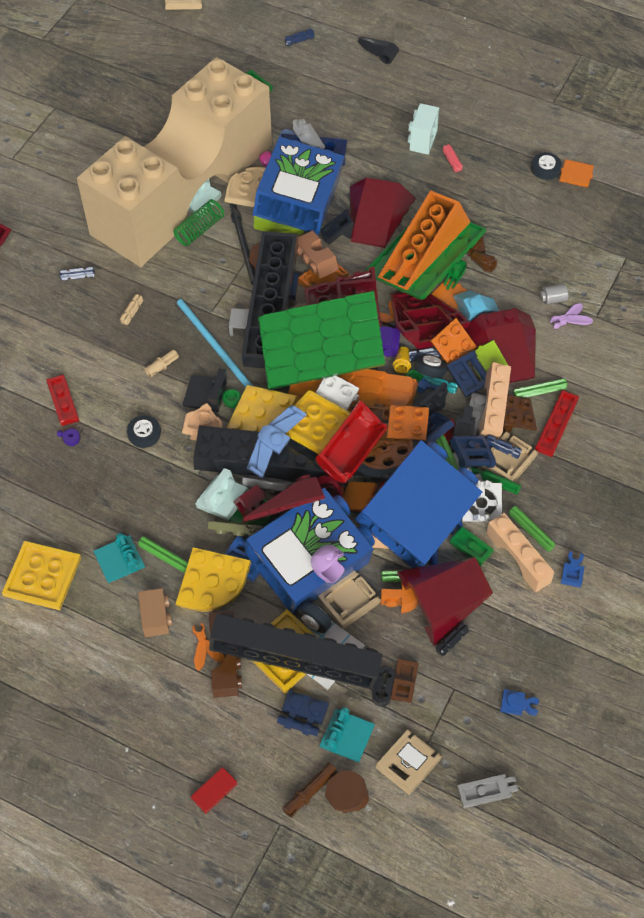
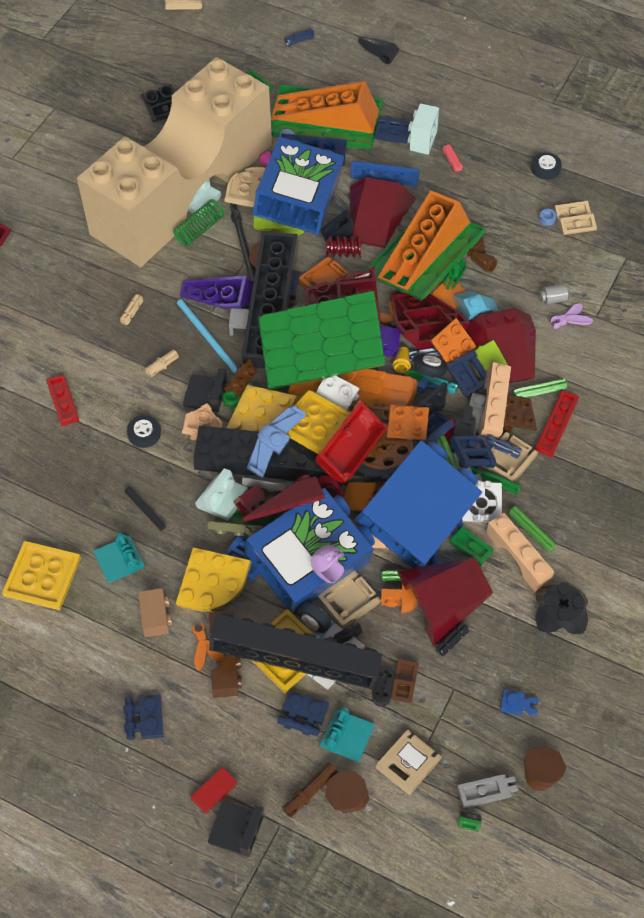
dark purple piece [57,429,80,446] -> none
axle [60,266,95,280] -> none
bright green axle [138,536,188,573] -> none
light grey hinge [293,119,325,150] -> none
nougat arch [297,231,339,278] -> none
orange piece [559,159,594,188] -> none
blue plate [561,551,584,588] -> none
none -> dark blue plate [123,694,164,740]
none -> black bar [124,487,166,531]
none -> black slope [140,84,175,122]
none -> dark purple wedge [180,275,253,309]
none -> black bracket [208,801,265,857]
none -> reddish brown hinge [224,359,257,397]
none -> orange piece [271,81,384,149]
none -> dark red piece [326,235,361,258]
none -> black axle [328,623,362,644]
none -> blue fence [351,161,420,187]
none -> dark blue plate [375,116,410,144]
none -> green slope [457,811,482,832]
none -> reddish brown hat [524,745,566,791]
none -> black brick [536,582,588,634]
none -> medium blue tile [539,209,557,226]
none -> tan slope [554,201,597,235]

